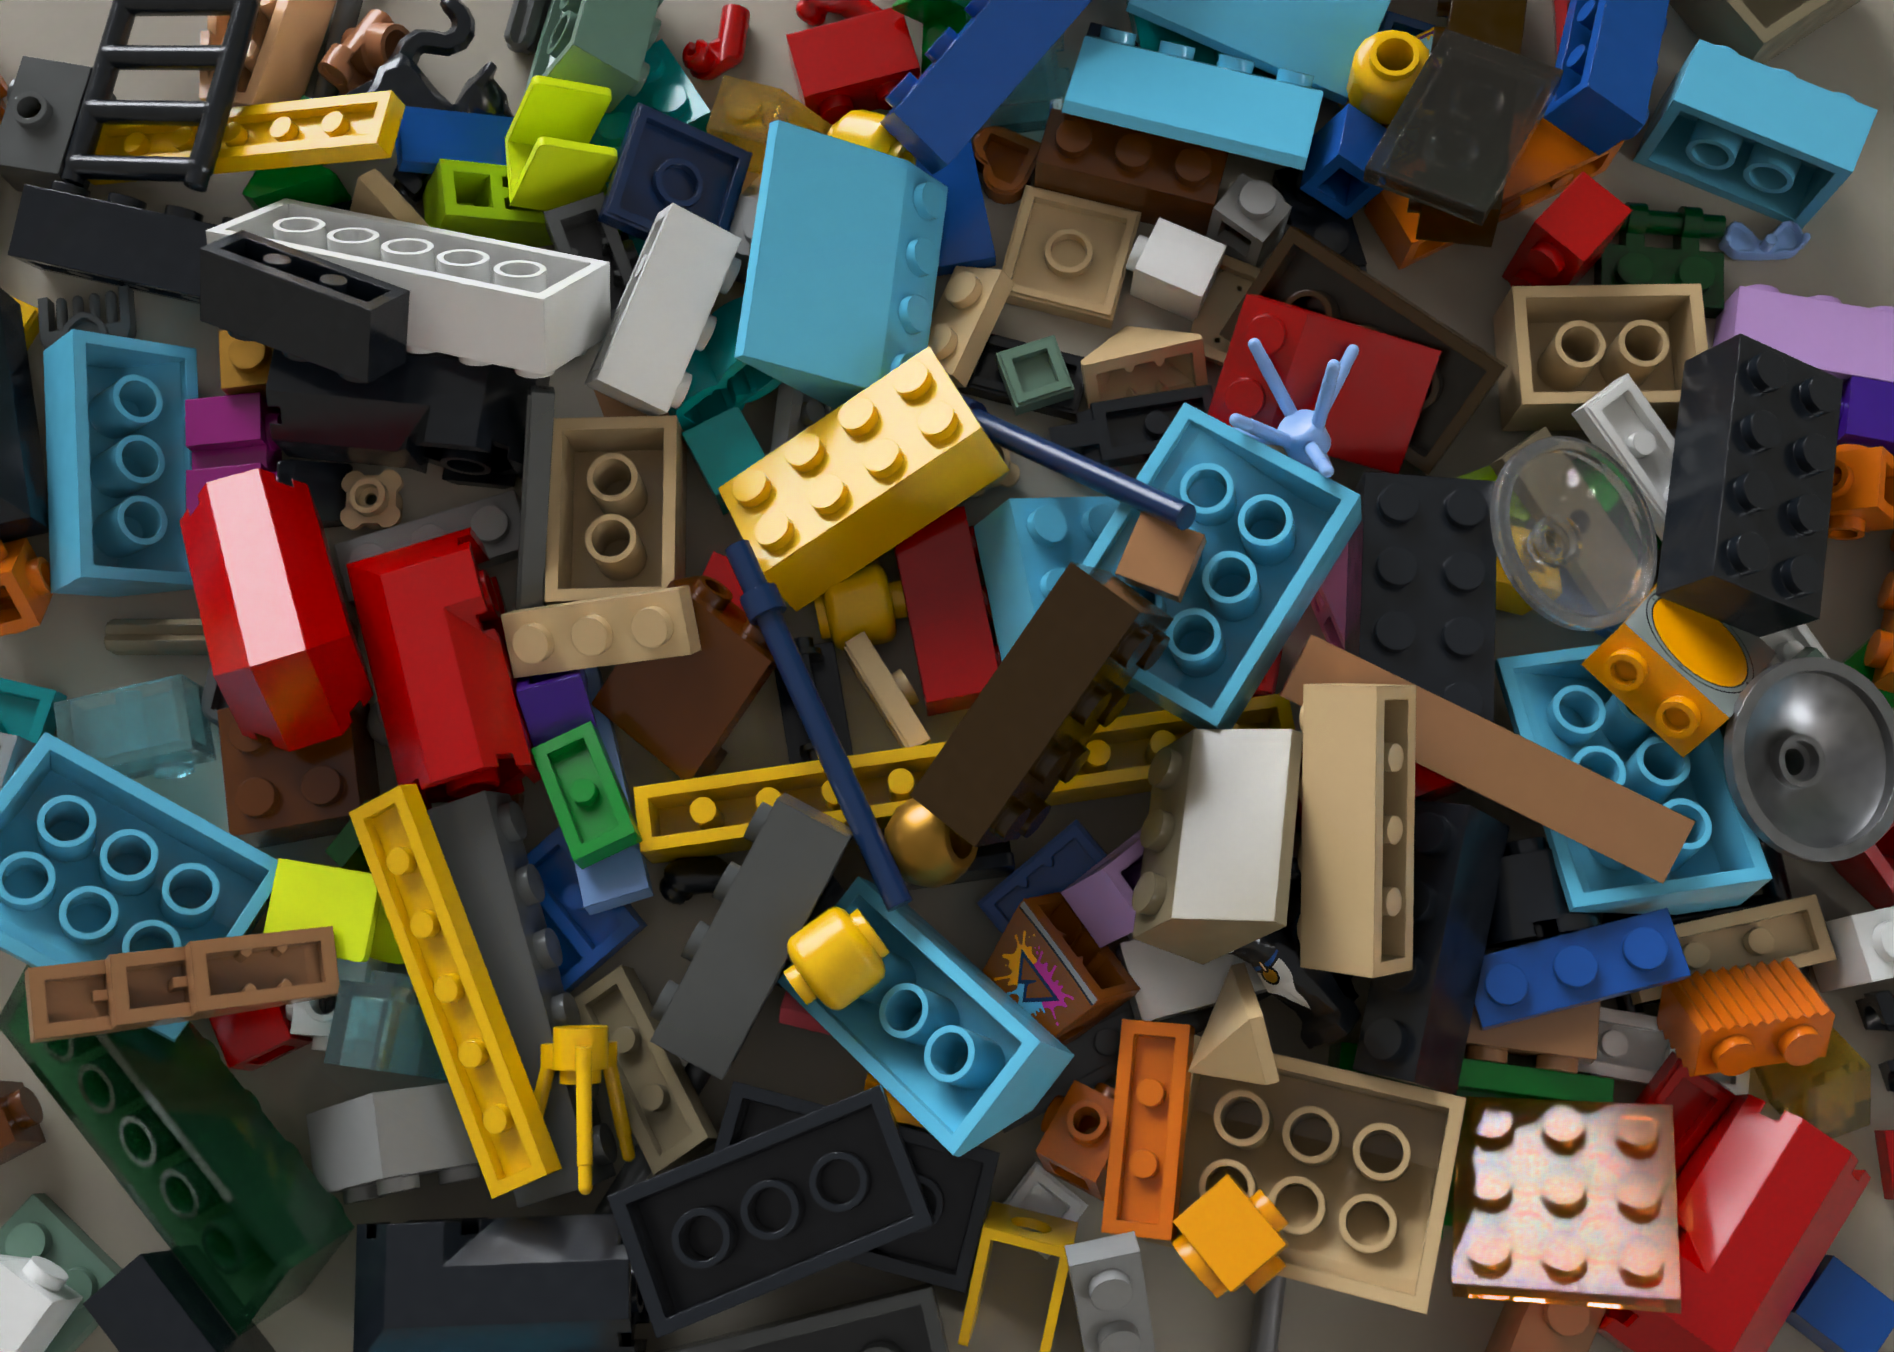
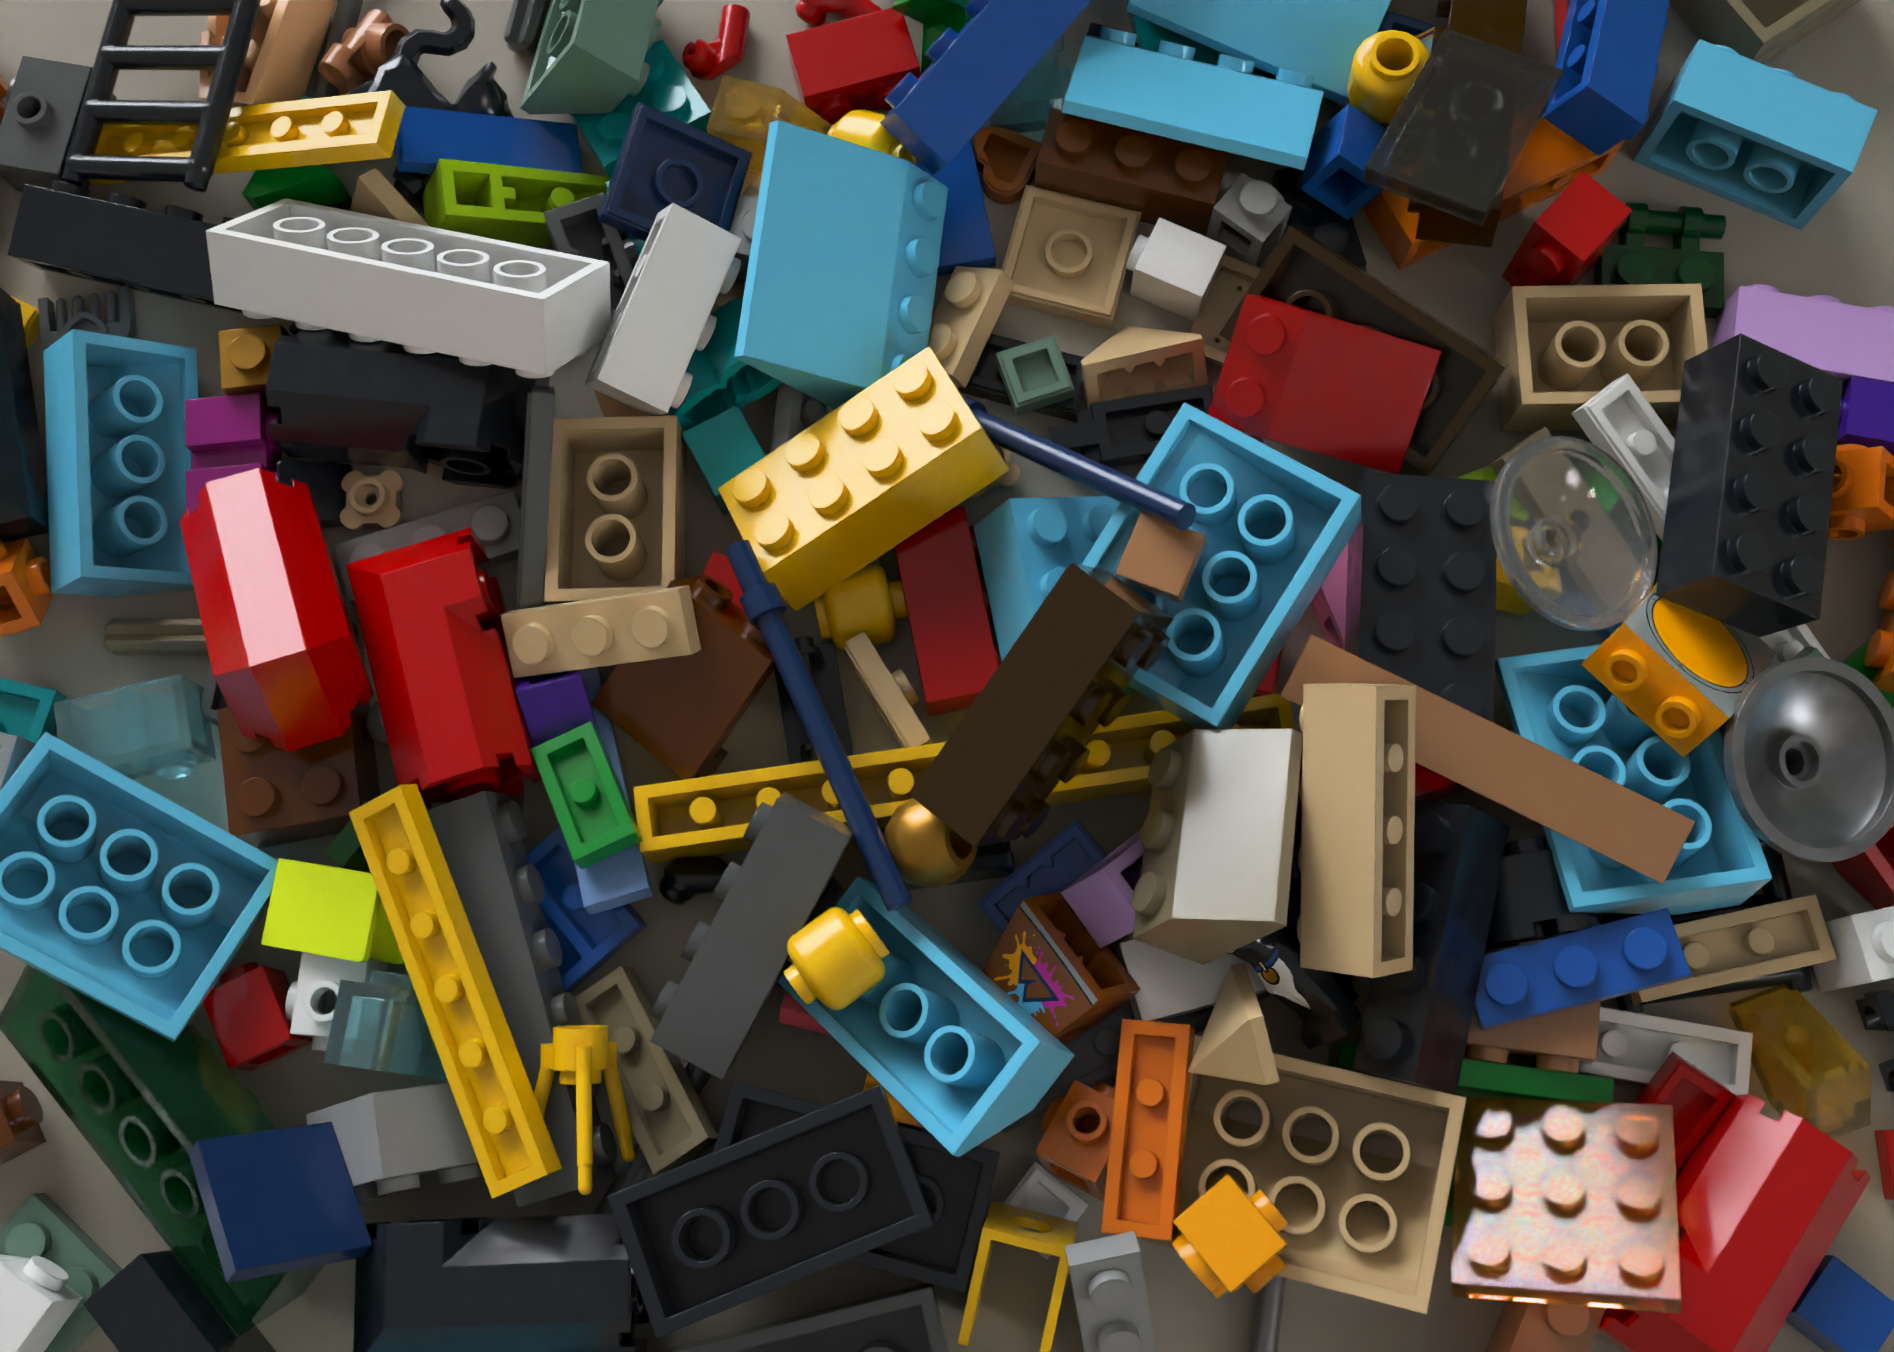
medium nougat slope [25,926,341,1044] -> none
black brick [200,230,410,384] -> none
neon yellow piece [505,75,618,211] -> none
light blue plant [1229,338,1359,478] -> none
orange brick [1657,957,1835,1077] -> none
light blue piece [1719,220,1811,261] -> none
none -> dark blue tile [189,1122,373,1283]

